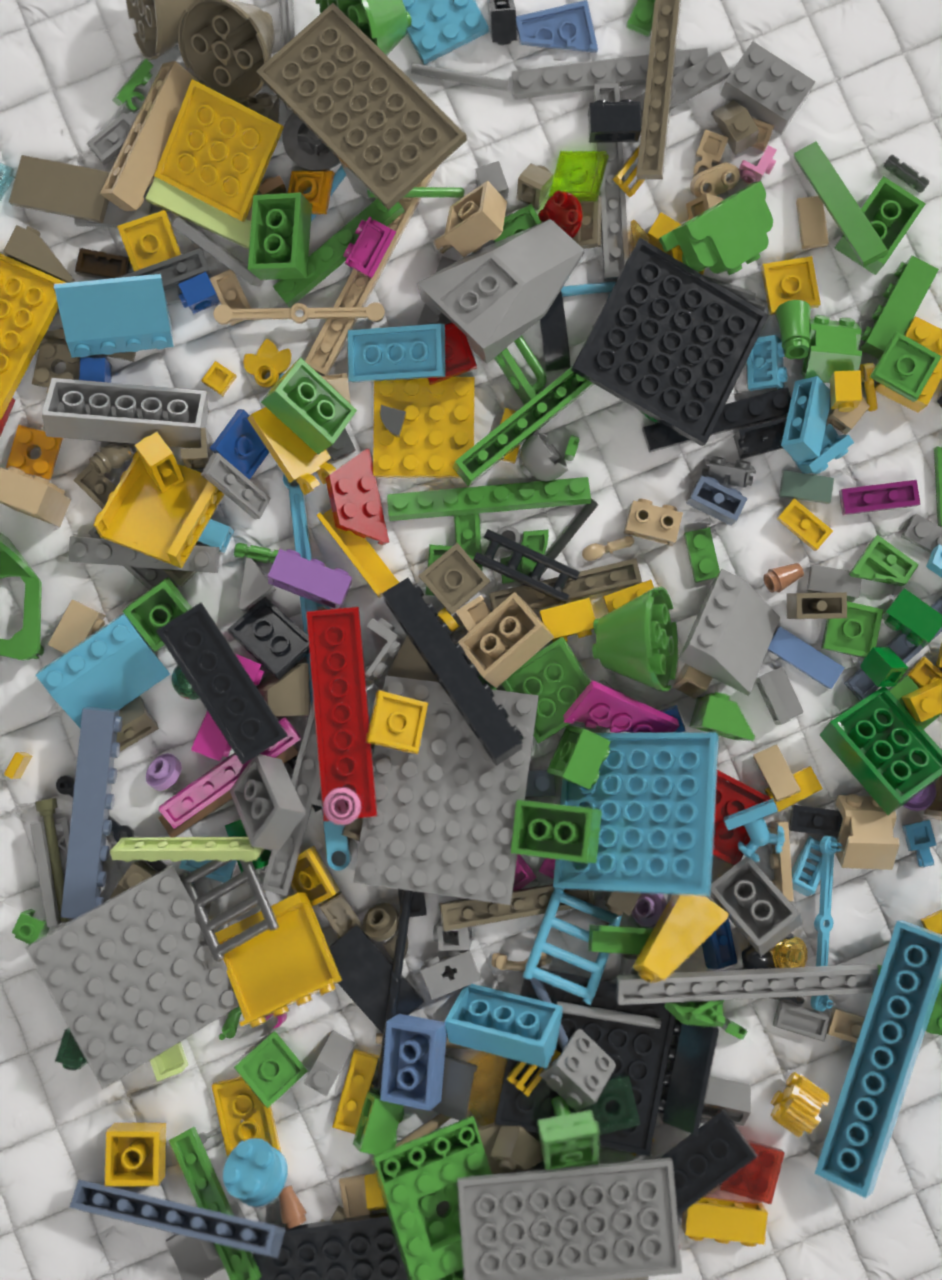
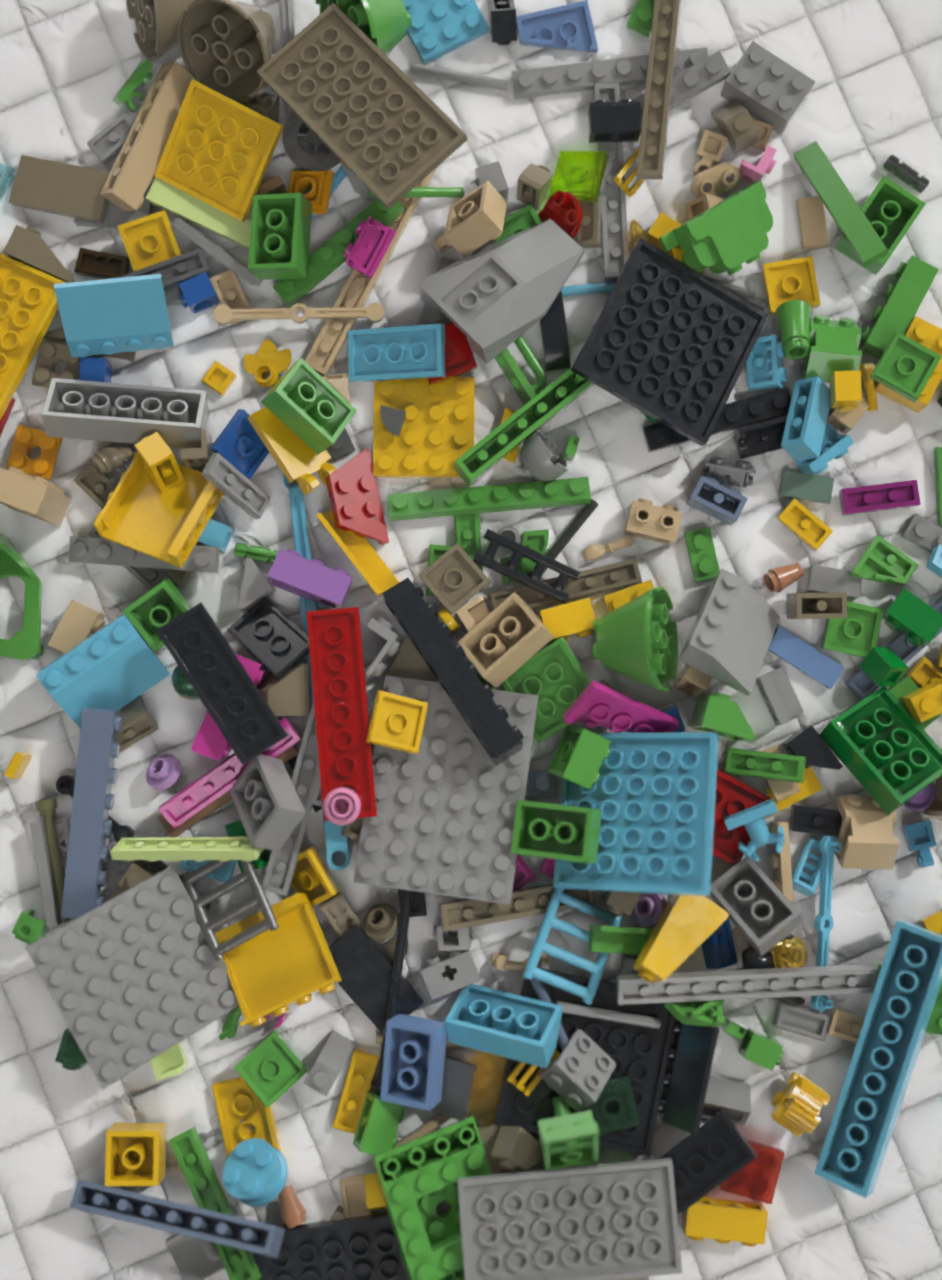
none -> bright green tile [724,748,806,784]
none -> bright green brick [738,1028,783,1071]
none -> black slope [781,725,843,770]

